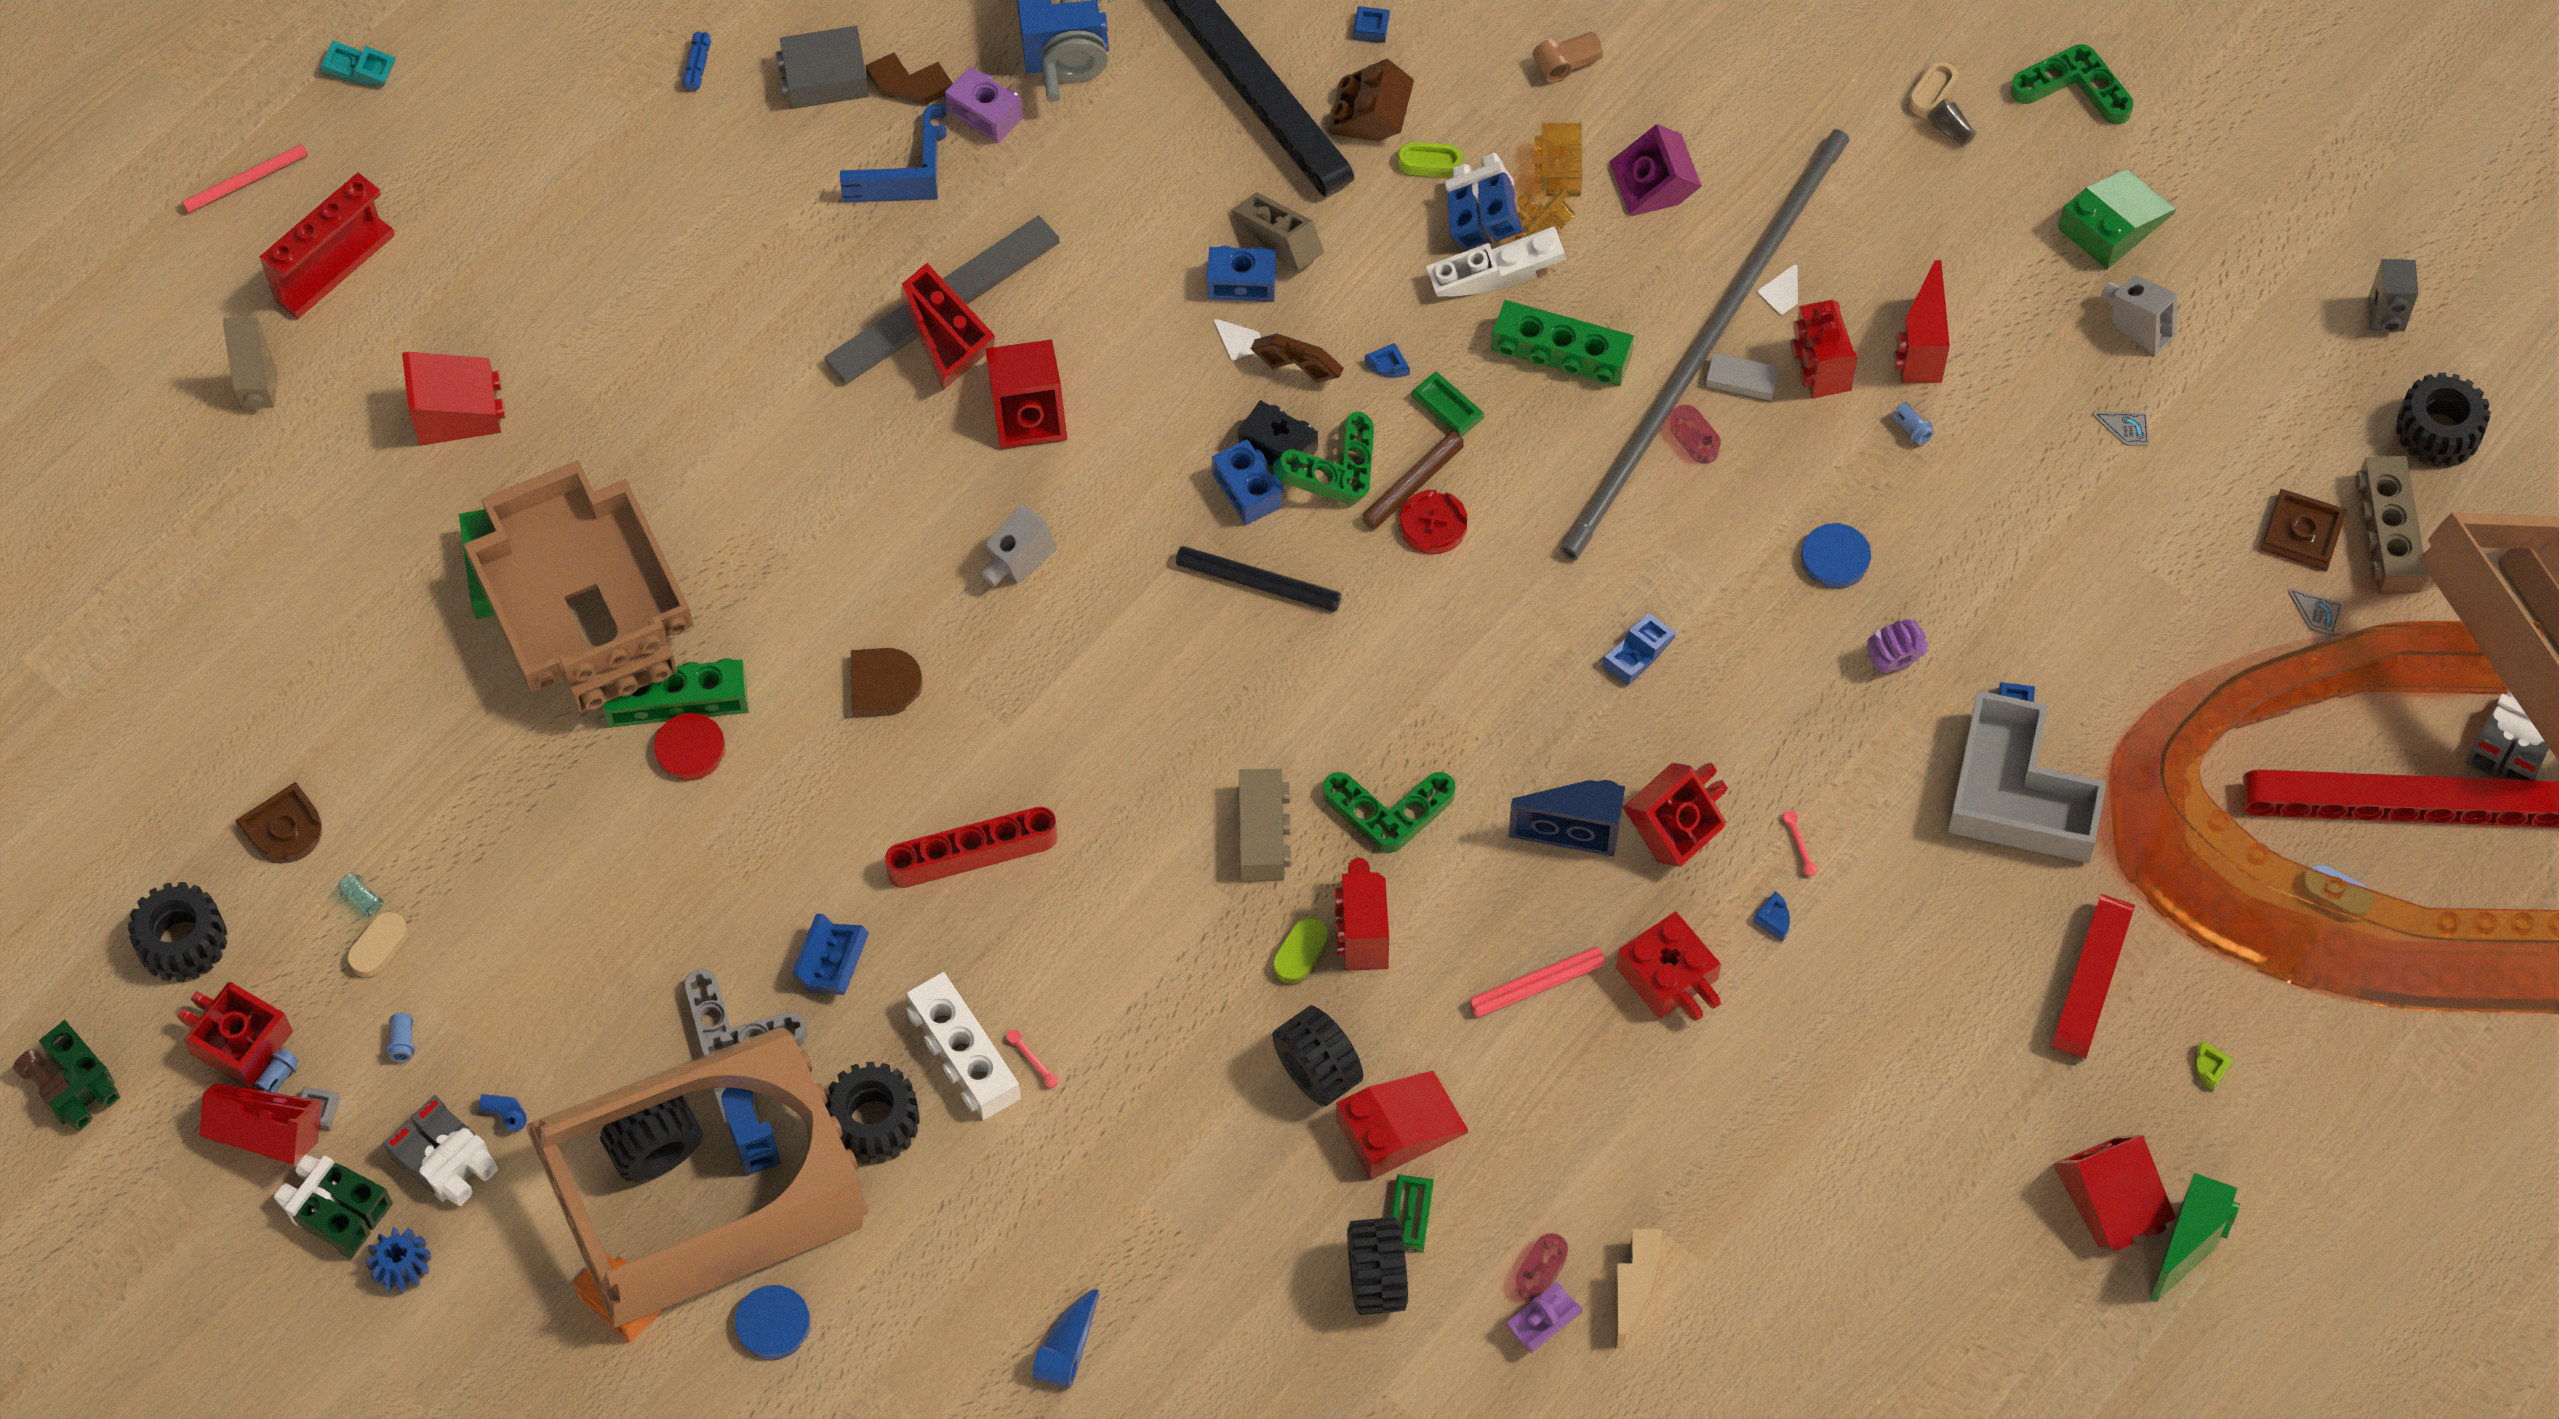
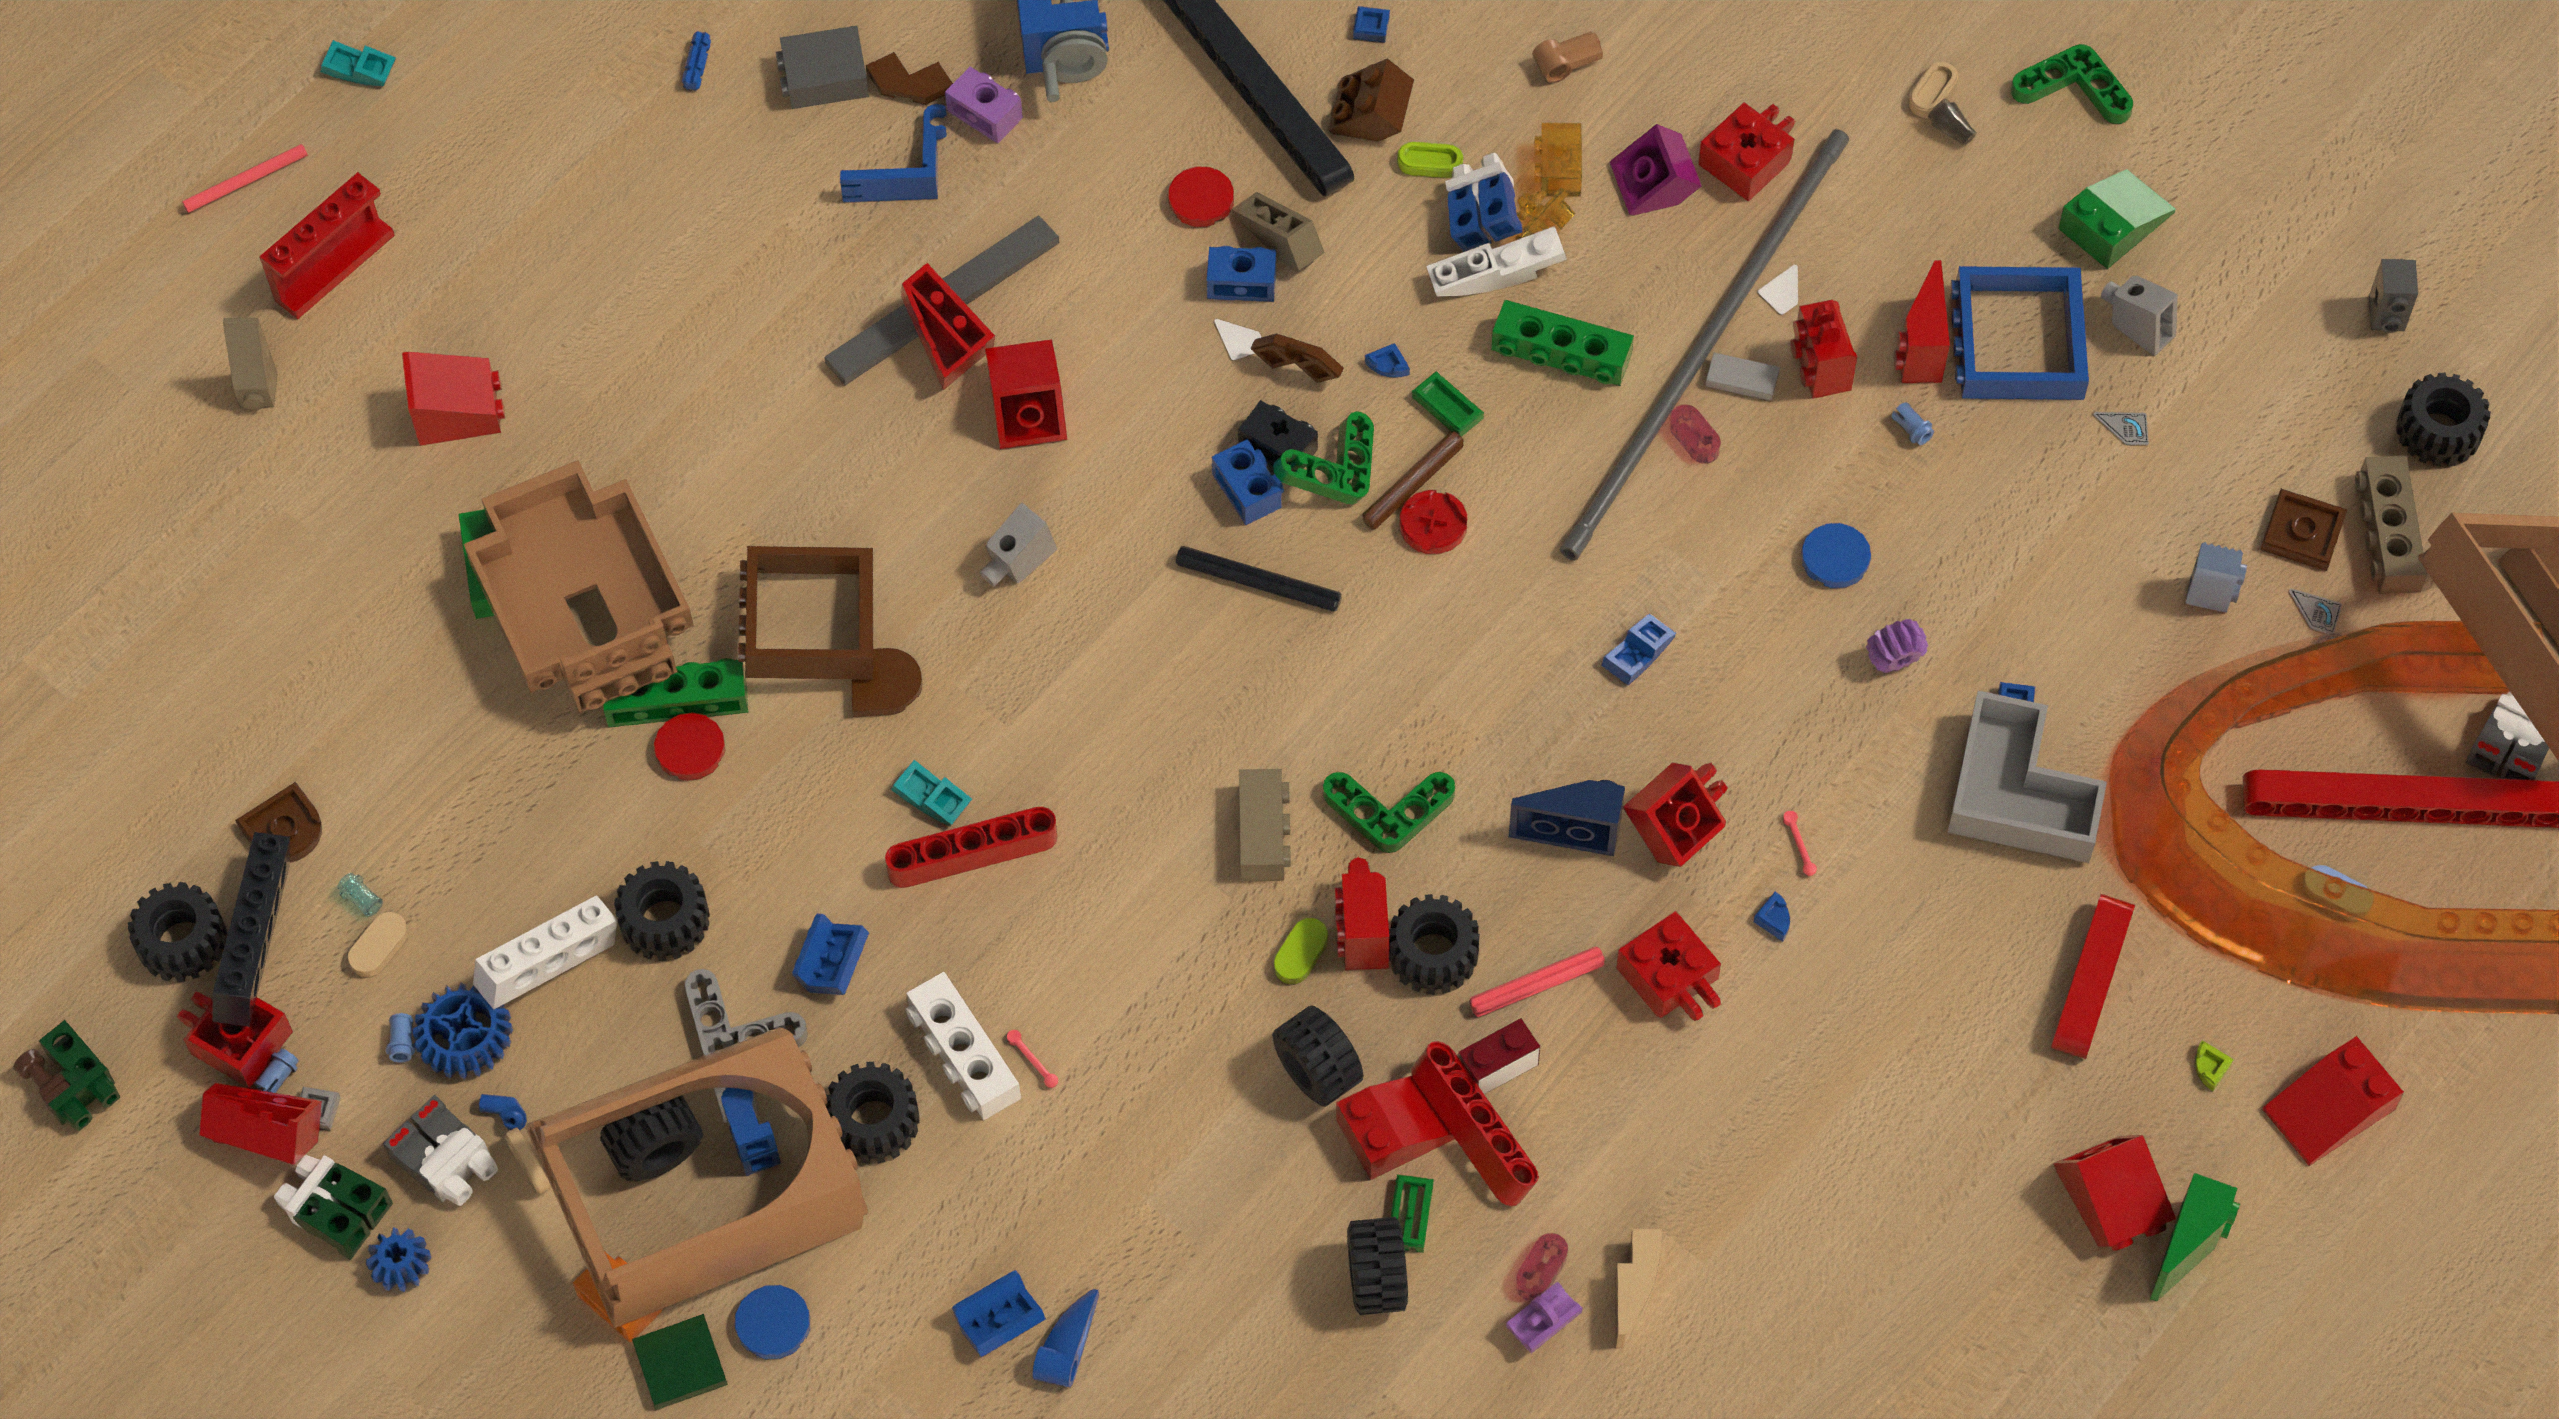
none -> black brick [213,832,290,1027]
none -> blue gear [412,982,513,1080]
none -> white brick [473,895,618,1009]
none -> tan tile [504,1127,551,1194]
none -> black tyre [614,861,710,961]
none -> dark green tile [632,1314,728,1410]
none -> reddish brown window [738,546,873,680]
none -> teal slope [891,760,972,827]
none -> blue bracket [952,1270,1046,1357]
none -> red tile [1168,166,1234,227]
none -> black tyre [1389,894,1480,995]
none -> red beam [1411,1041,1539,1206]
none -> dark red brick [1458,1018,1540,1094]
none -> red hinge [1698,102,1796,202]
none -> blue window [1950,266,2089,400]
none -> sand blue brick [2185,542,2247,613]
none -> red slope [2263,1036,2404,1166]

